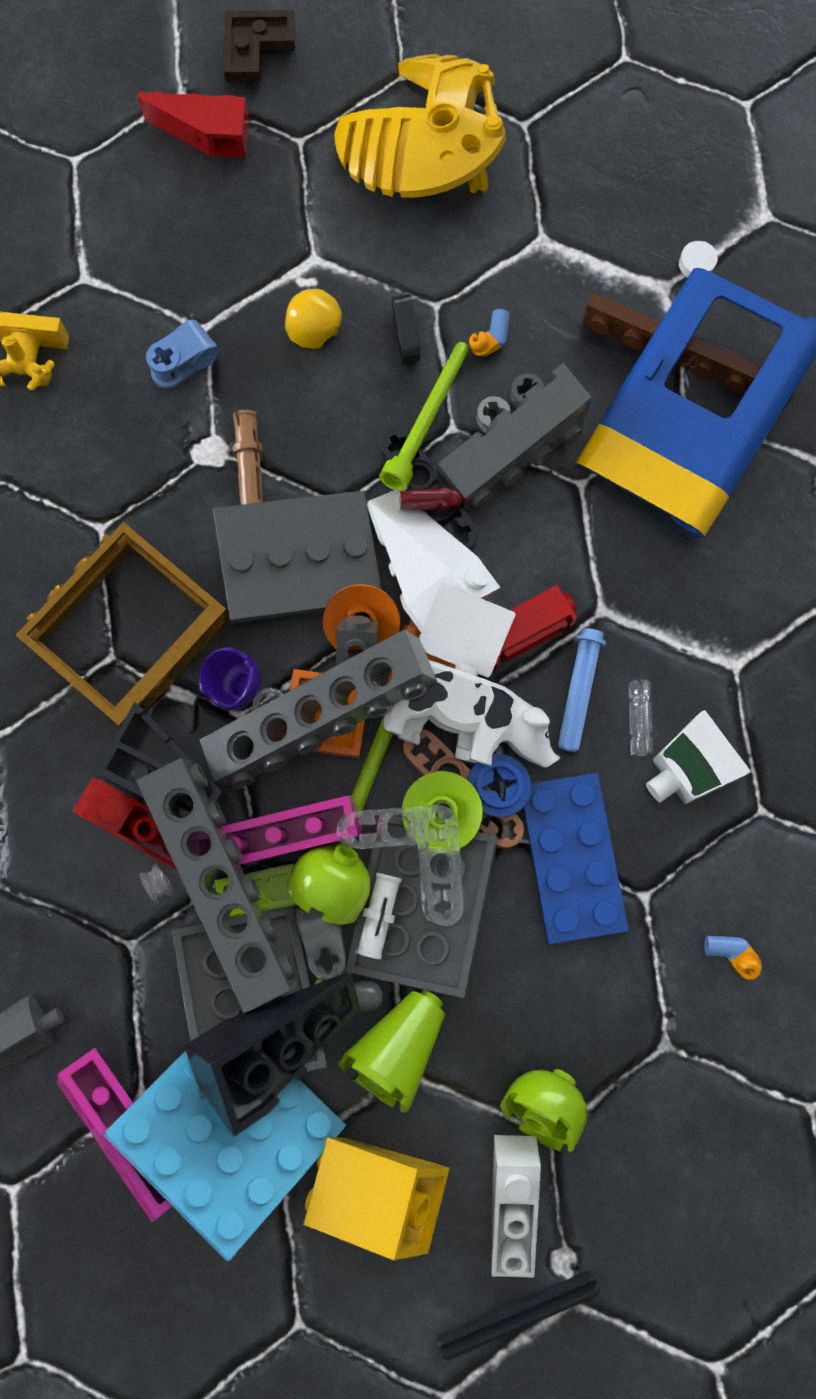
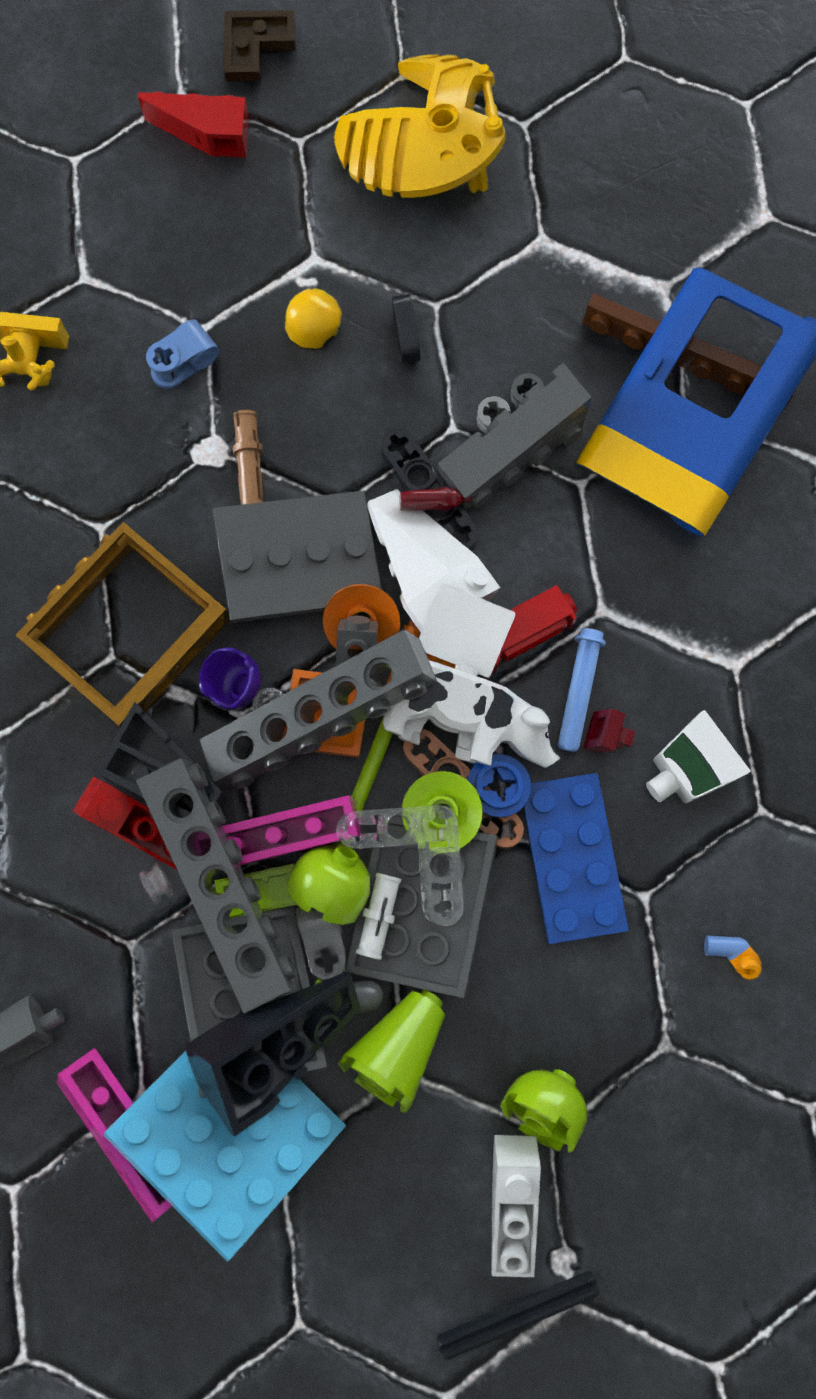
yellow slope [303,1137,450,1260] -> none
lime piece [379,342,469,491] -> none
arm [469,309,510,357] -> none
clear axle [629,679,653,756] -> none
white tile [679,241,718,278] -> none
none -> dark red tile [583,708,636,753]

